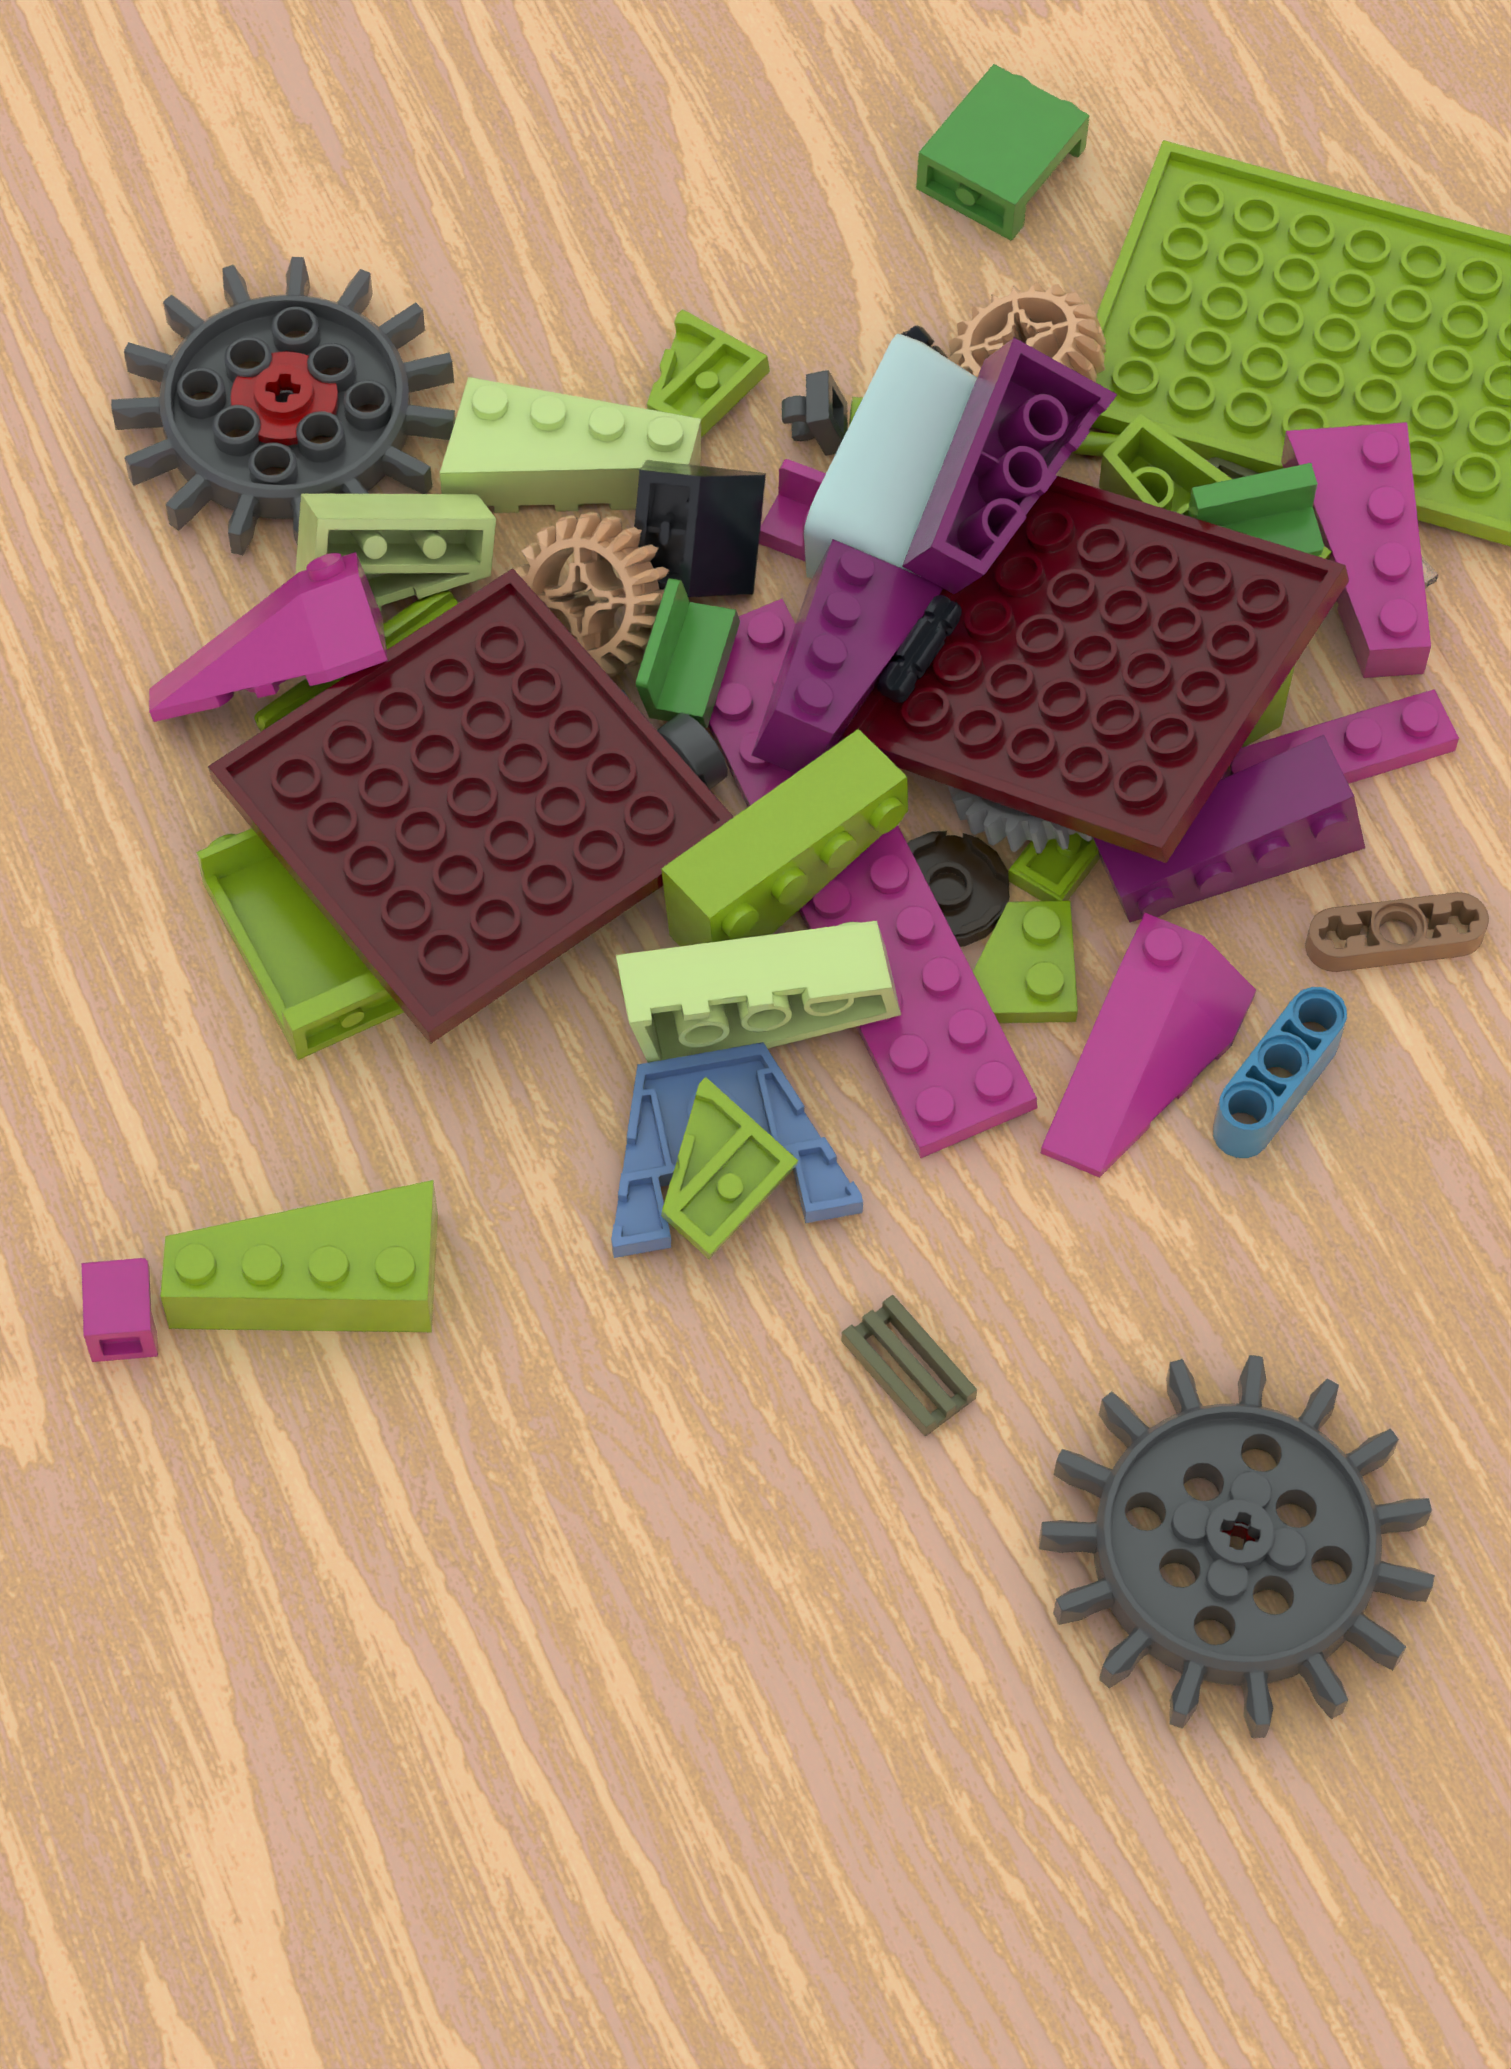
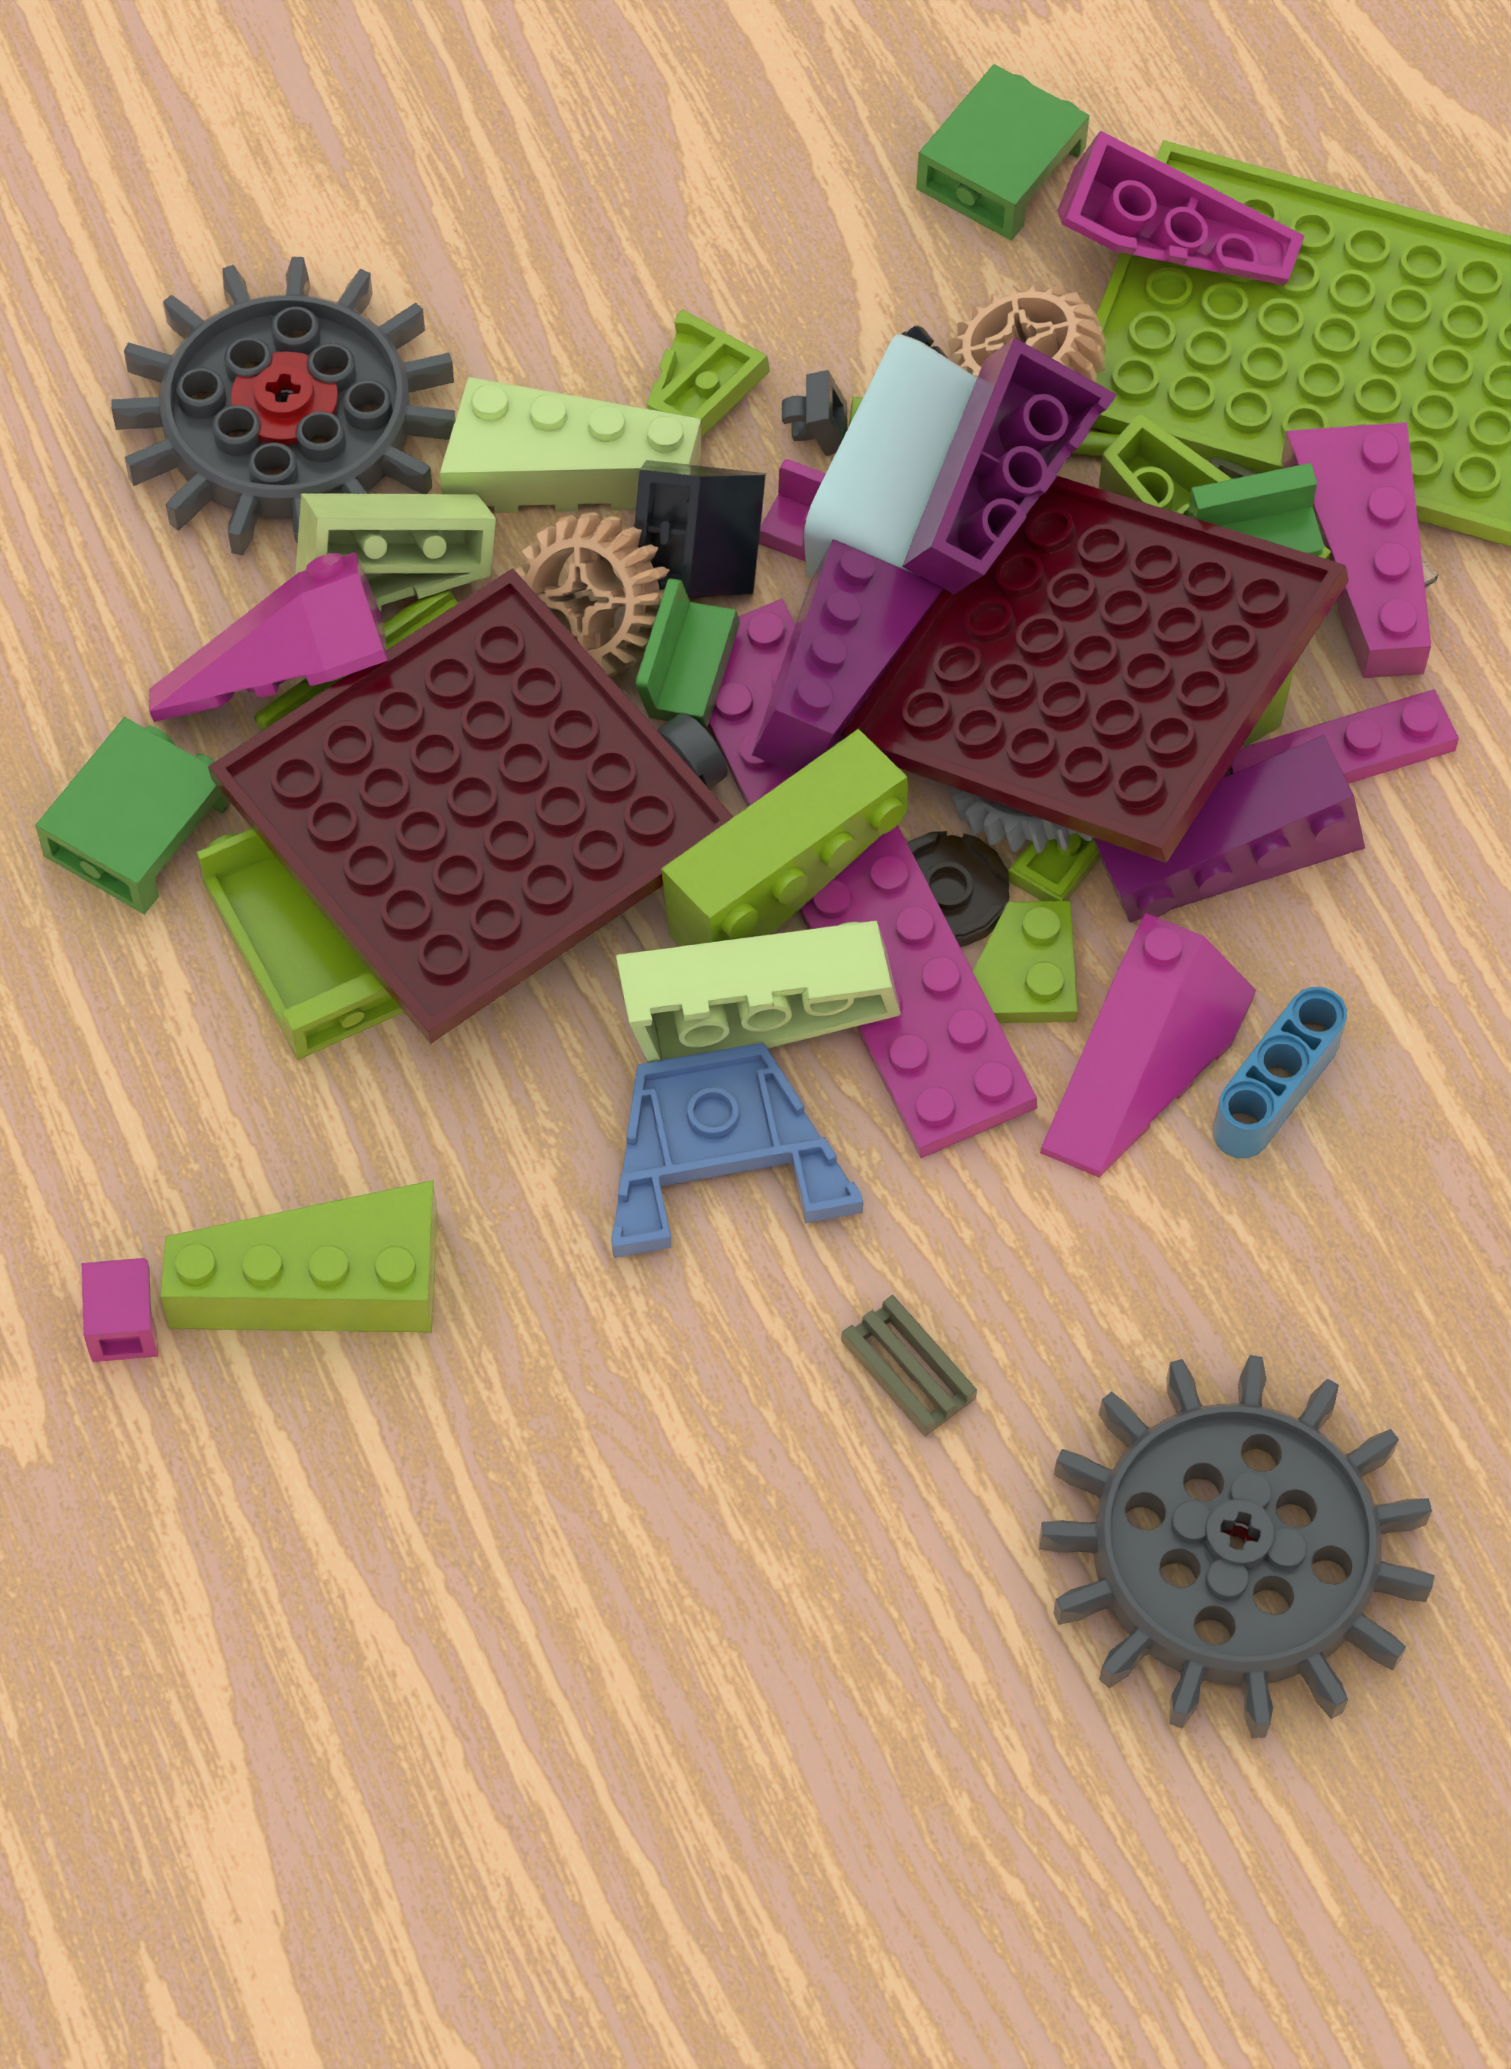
lime wing [661,1077,799,1259] -> none
black axle [877,595,962,703] -> none
medium nougat beam [1305,892,1489,972] -> none
none -> bright green panel [35,717,231,915]
none -> dark pink wedge [1057,130,1304,285]

